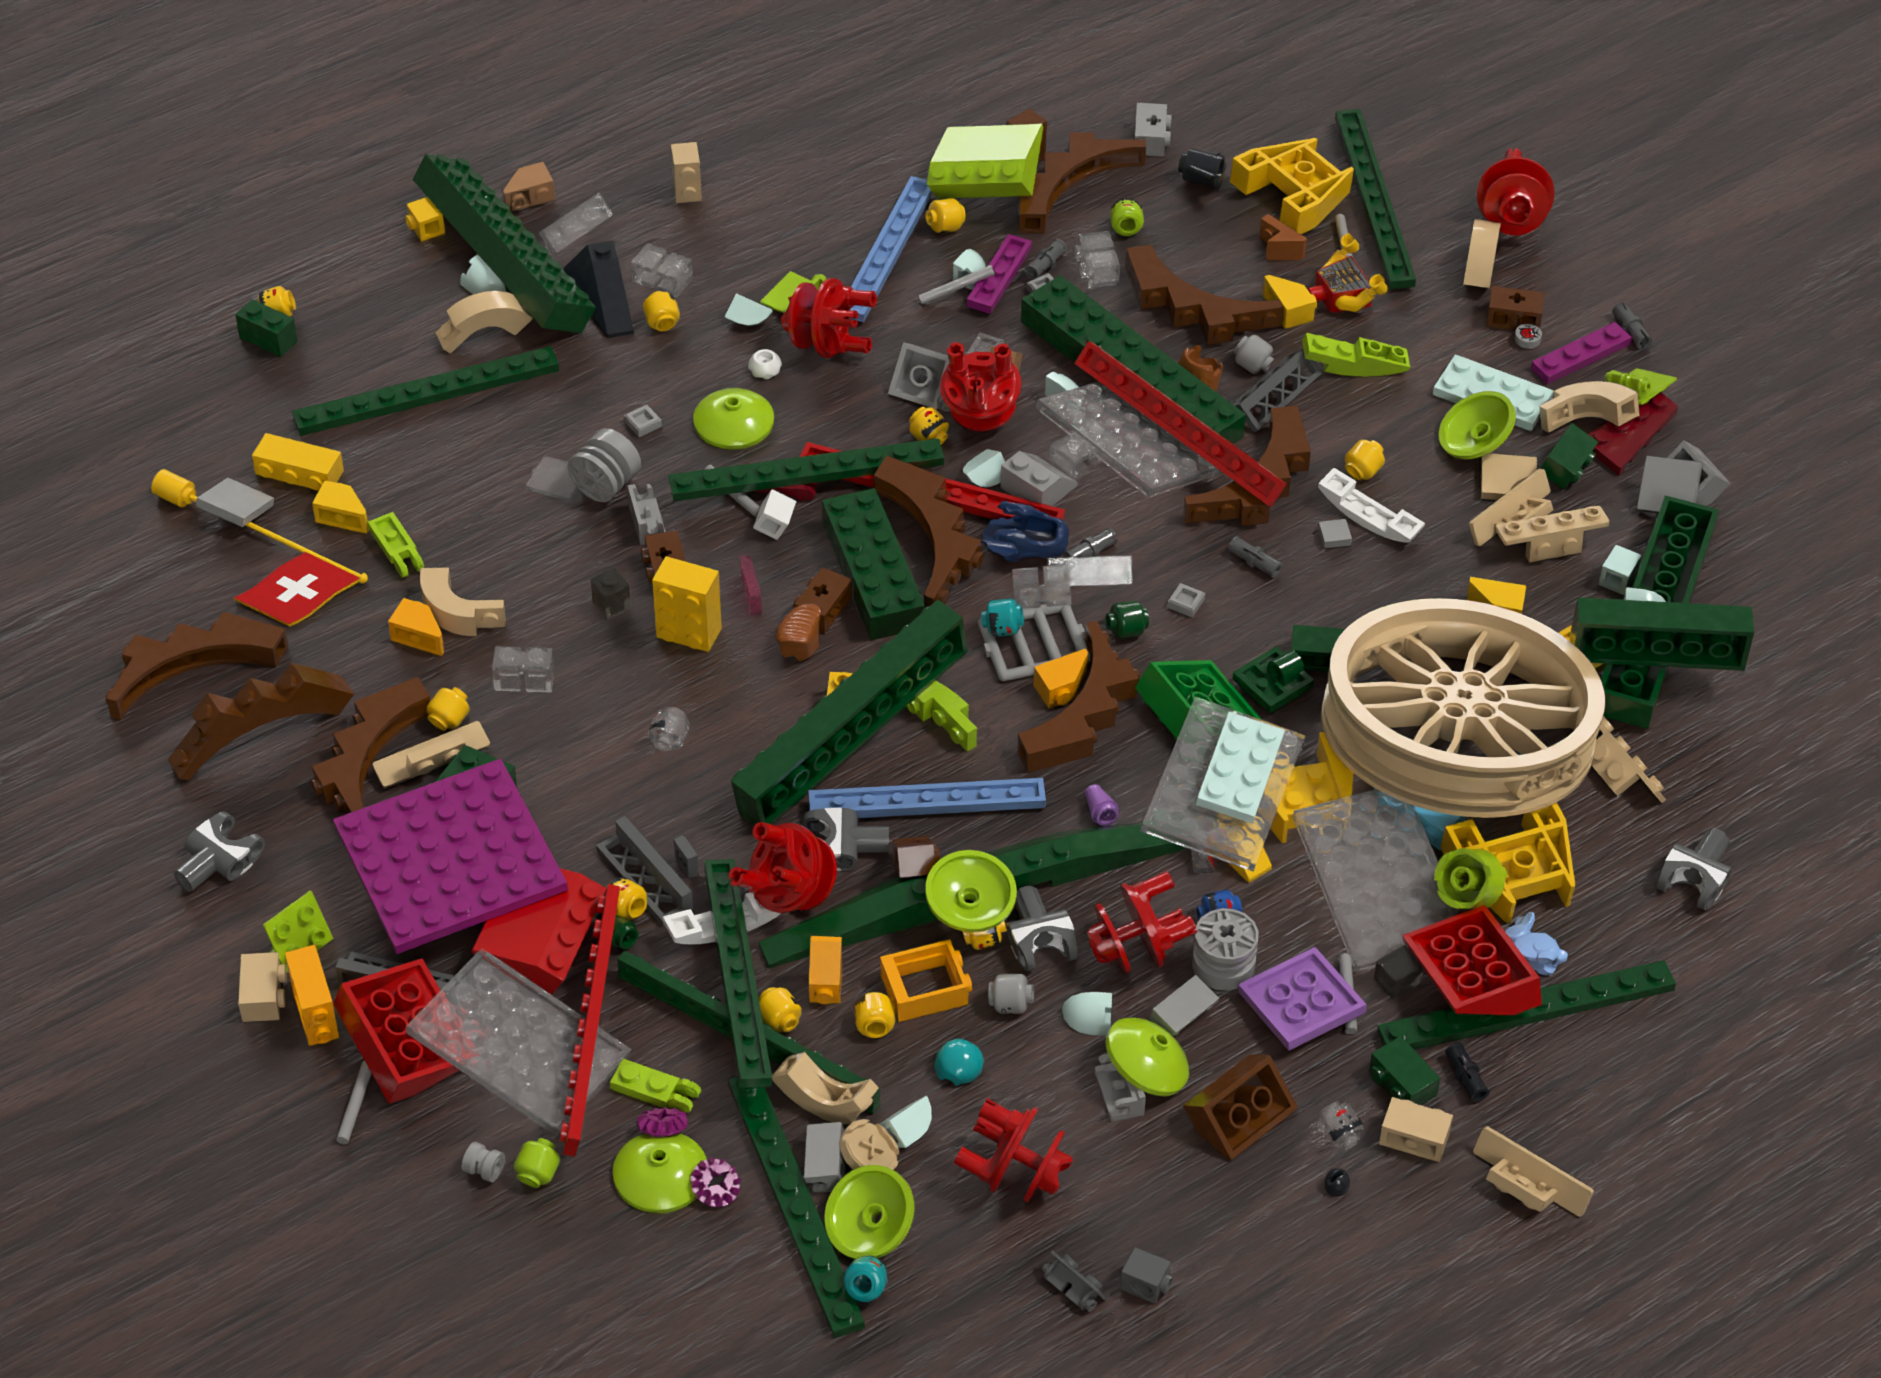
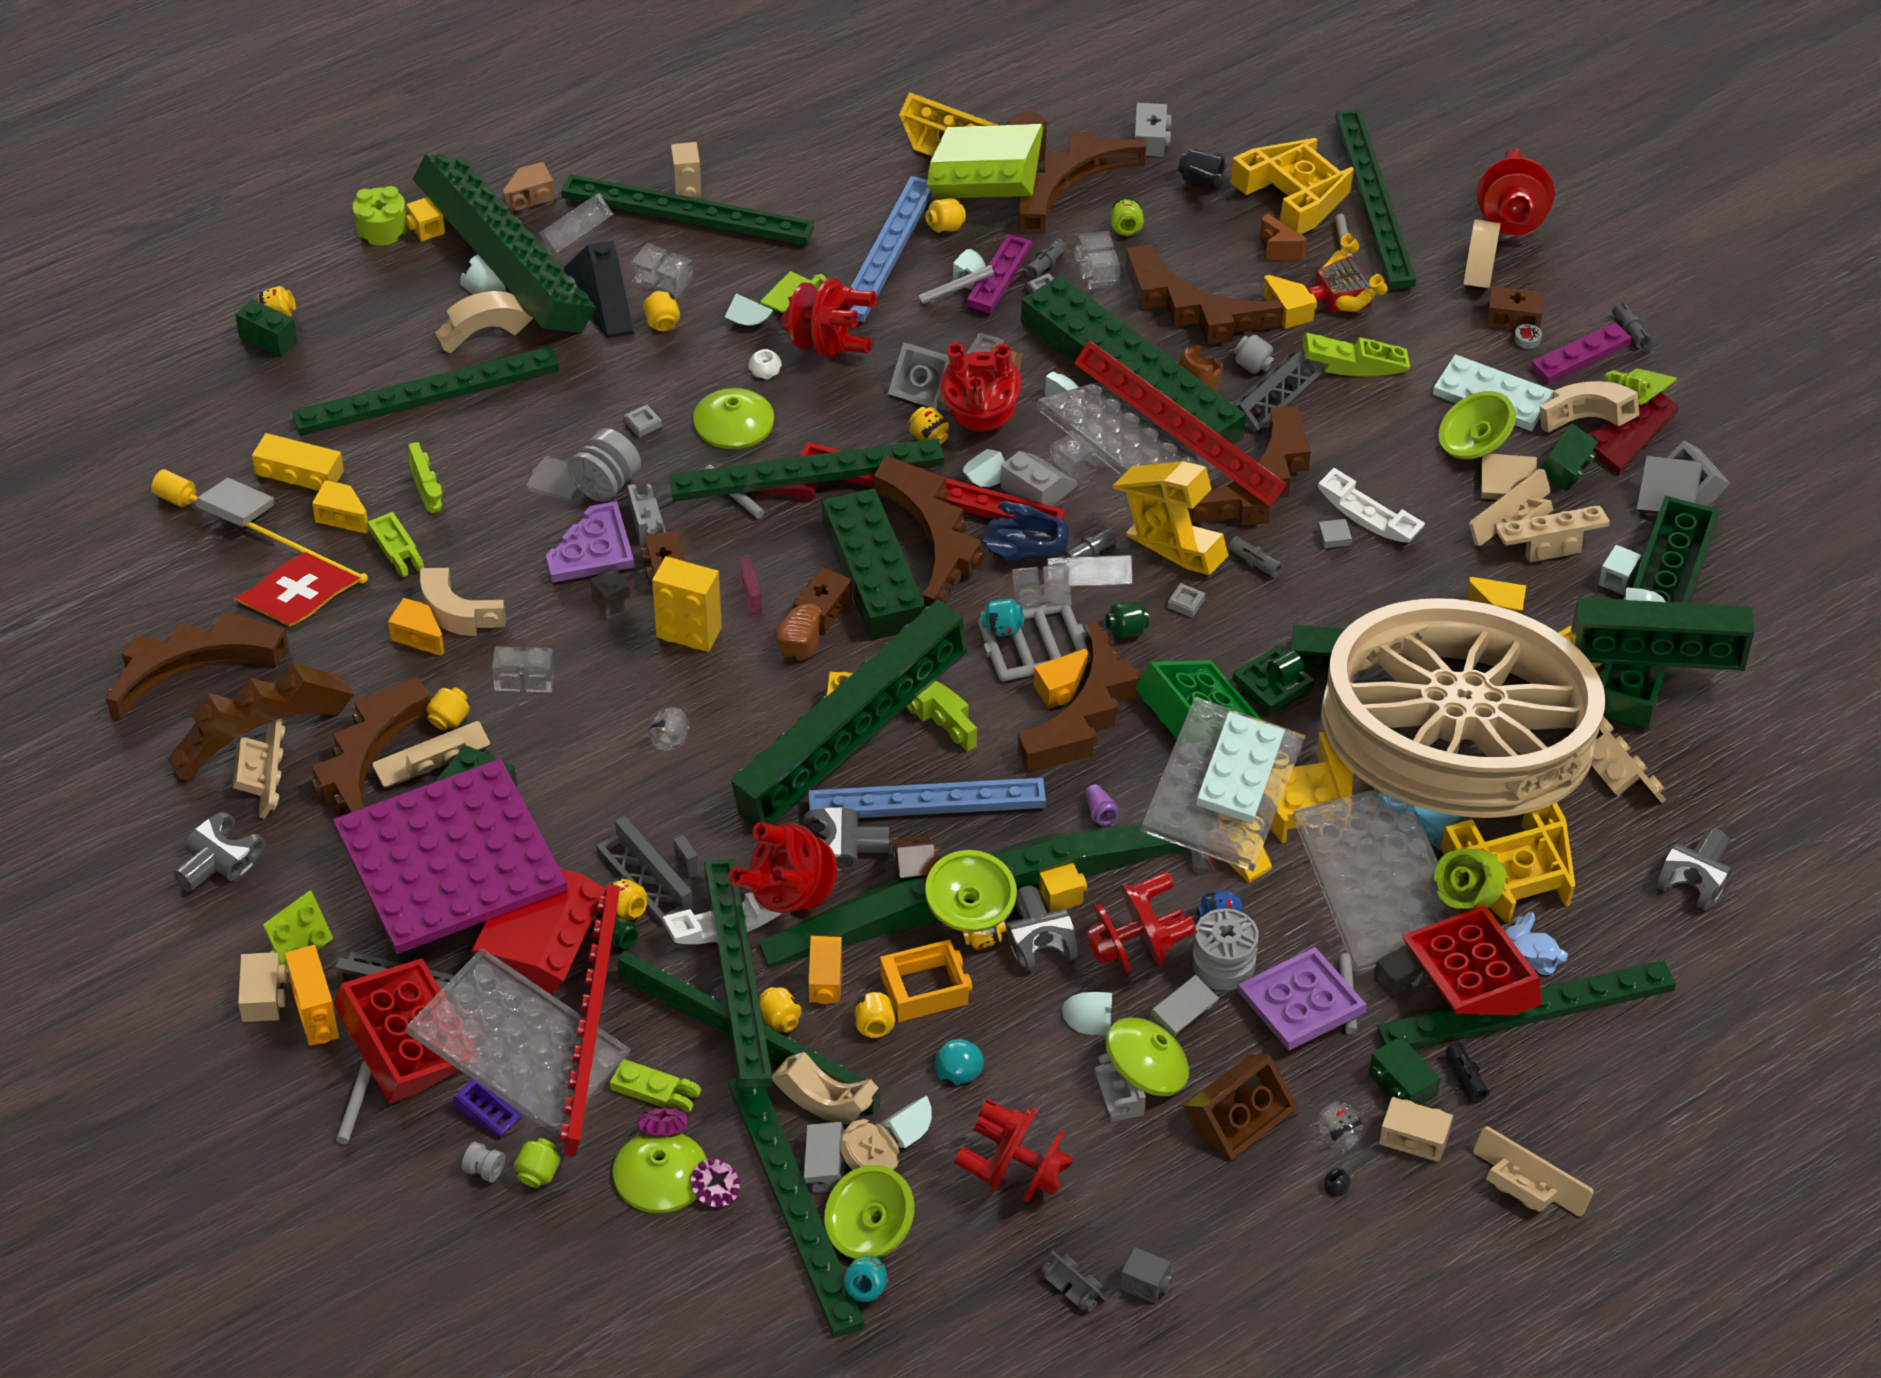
white brick [753,489,796,540] -> none
light grey head [988,974,1034,1014] -> none
yellow head [1344,440,1385,480] -> none
none -> tan bracket [233,718,285,819]
none -> lime brick [353,186,408,246]
none -> lime hinge [408,442,443,513]
none -> dark purple slope [452,1076,522,1138]
none -> medium lavender plate [546,501,634,583]
none -> dark green plate [561,174,814,246]
none -> yellow wedge [899,92,998,157]
none -> yellow brick [1039,863,1087,913]
none -> yellow wedge [1113,461,1229,575]

